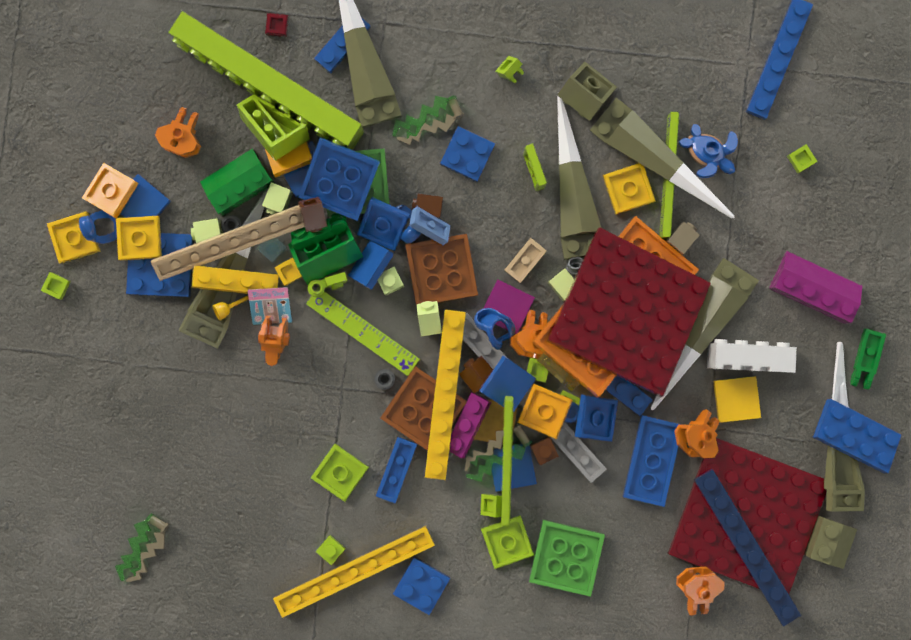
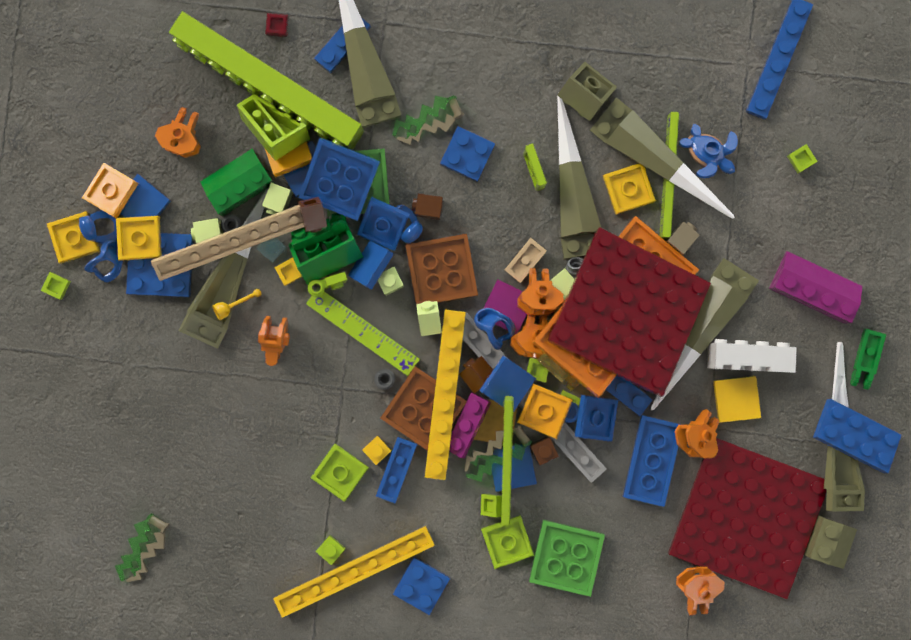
yellow plate [192,266,279,294] -> none
sticker [248,287,292,325] -> none
medium blue plate [409,206,450,245] -> none
lime tile [495,56,524,83] -> none
dark blue plate [694,469,801,627] -> none
none -> blue piece [84,239,123,282]
none -> yellow plate [362,436,392,465]
none -> orange hinge [517,268,564,316]

